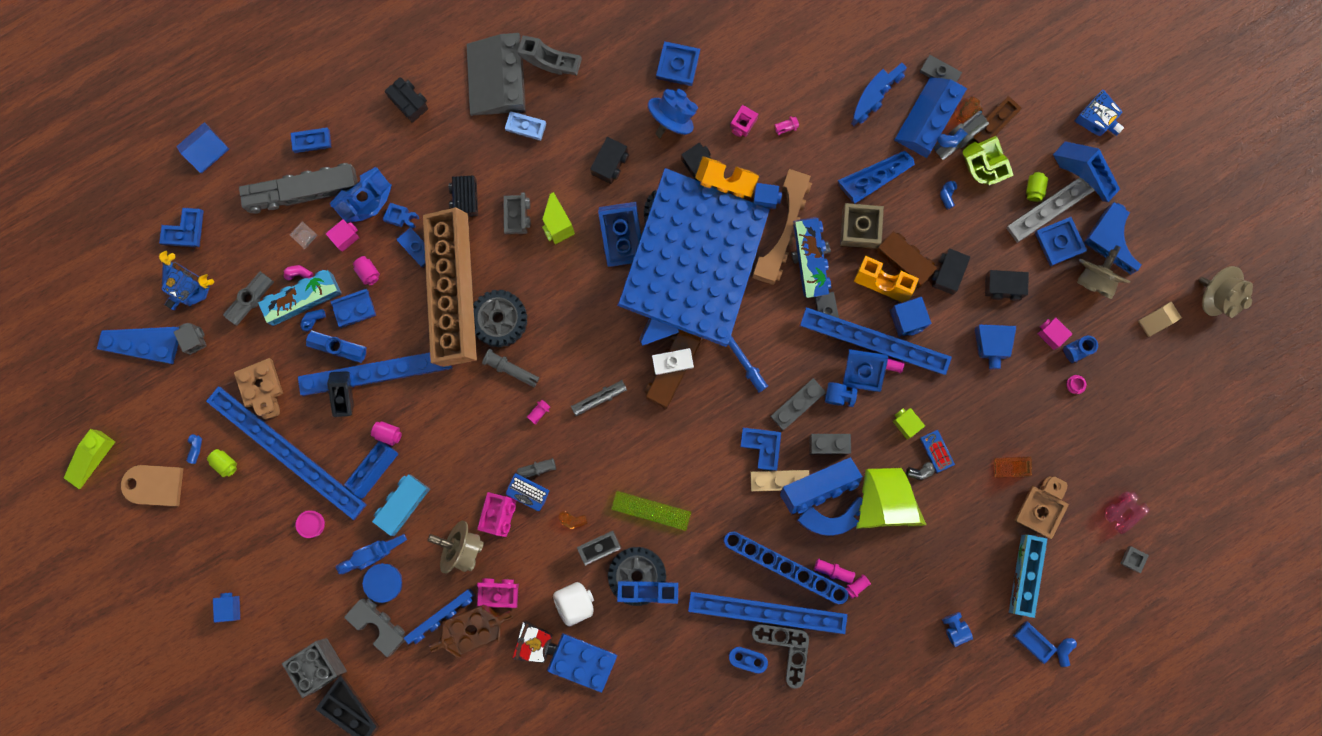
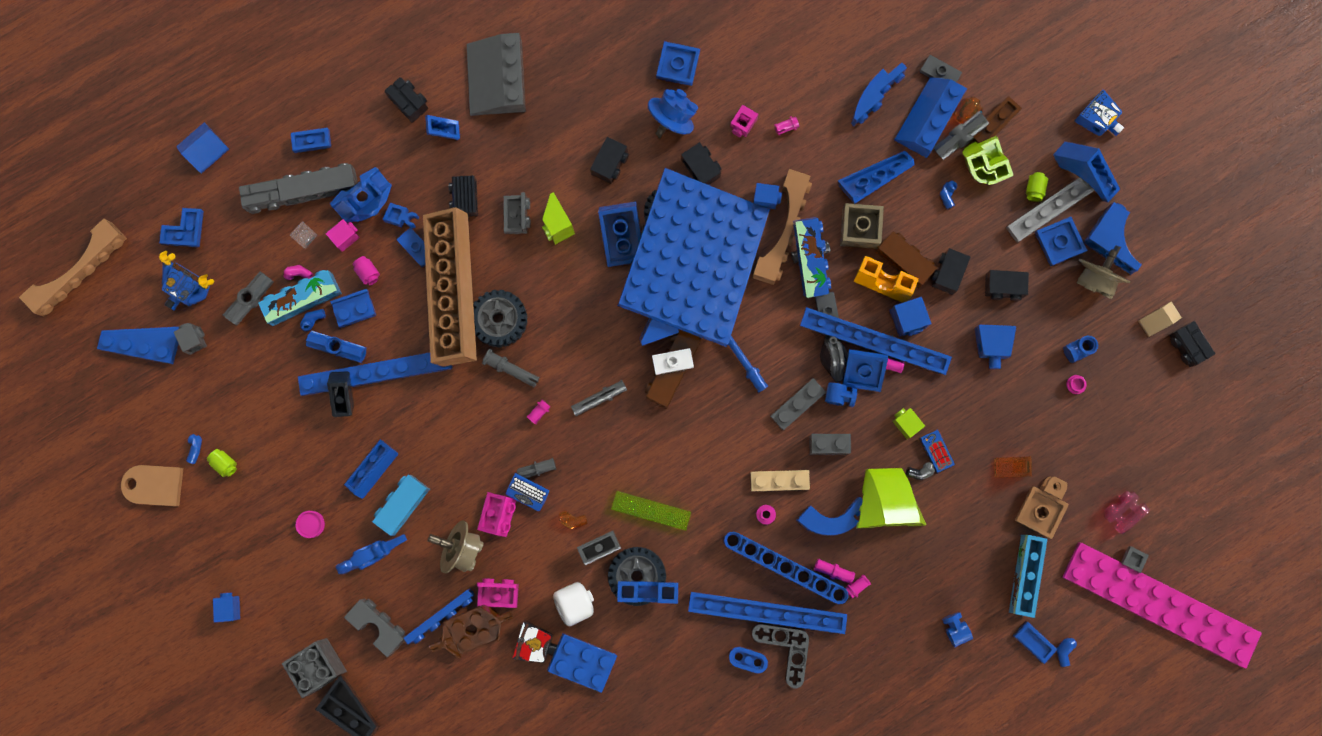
lime slope [64,429,115,489] -> none
blue plate [206,386,367,520] -> none
medium nougat plate [234,358,283,420] -> none
blue tile [362,563,402,603] -> none
dark pink brick [371,422,402,446] -> none
light blue plate [505,111,547,141] -> none
dark grey arch [517,35,582,76] -> none
light orange arch [695,156,759,198] -> none
blue plate [740,428,781,471] -> none
blue brick [780,457,863,515] -> none
blue arm [938,128,967,148] -> none
dark pink brick [1037,318,1072,350] -> none
dark tan piece [1199,266,1253,318] -> none
none -> medium nougat arch [19,219,127,317]
none -> blue slope [425,115,460,140]
none -> dark pink plate [756,505,776,524]
none -> dark grey hat [820,335,848,382]
none -> dark pink plate [1062,542,1262,669]
none -> black brick [1169,321,1216,367]

